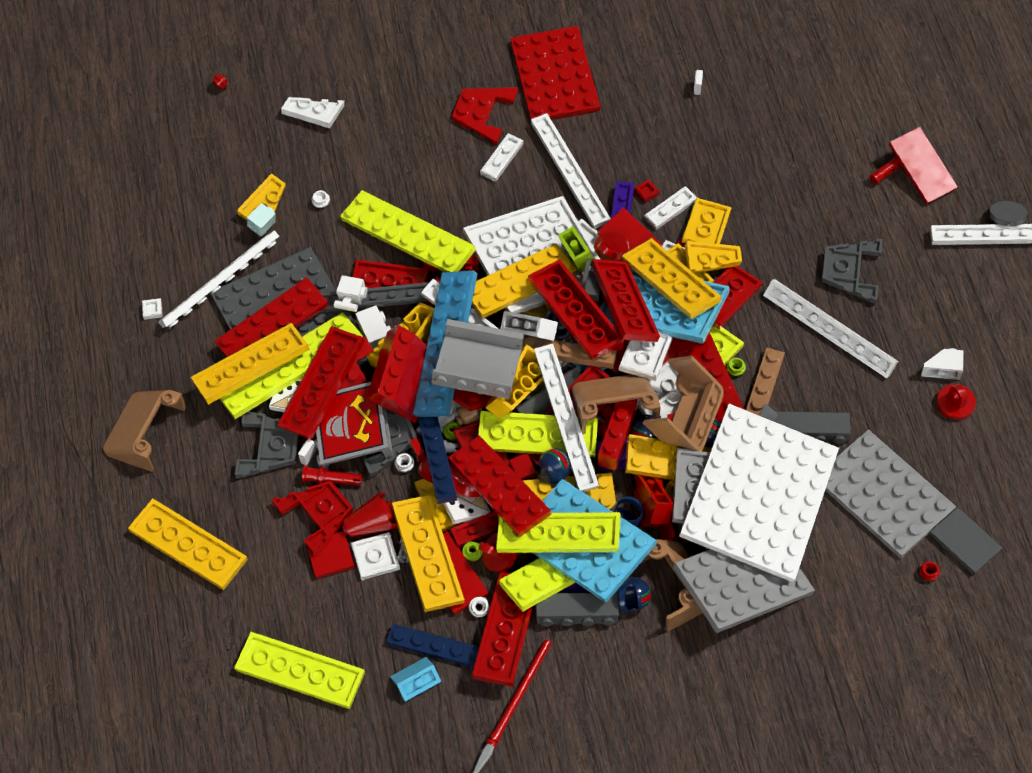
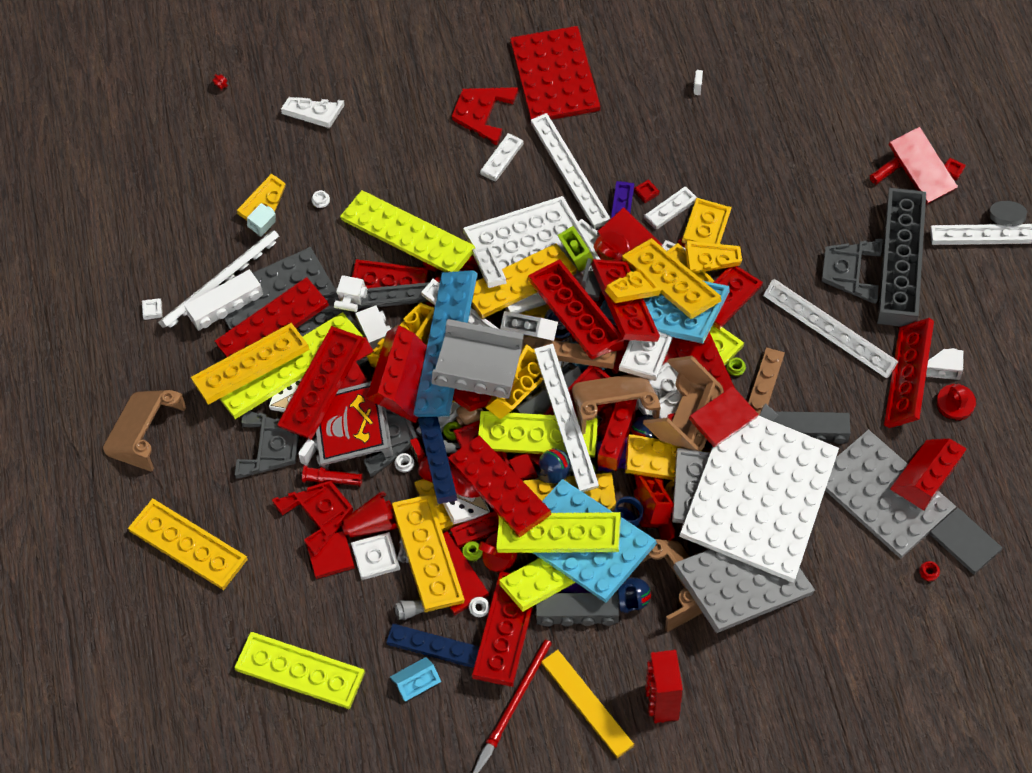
none -> white brick [184,269,263,331]
none -> light grey cone [395,600,424,620]
none -> white tile [473,245,507,288]
none -> yellow tile [542,650,634,758]
none -> yellow wing [605,266,662,303]
none -> red brick [645,650,683,723]
none -> red tile [688,386,759,448]
none -> dark grey brick [877,188,926,326]
none -> red plate [884,318,934,428]
none -> red slope [890,438,967,511]
none -> red tile [944,158,966,181]

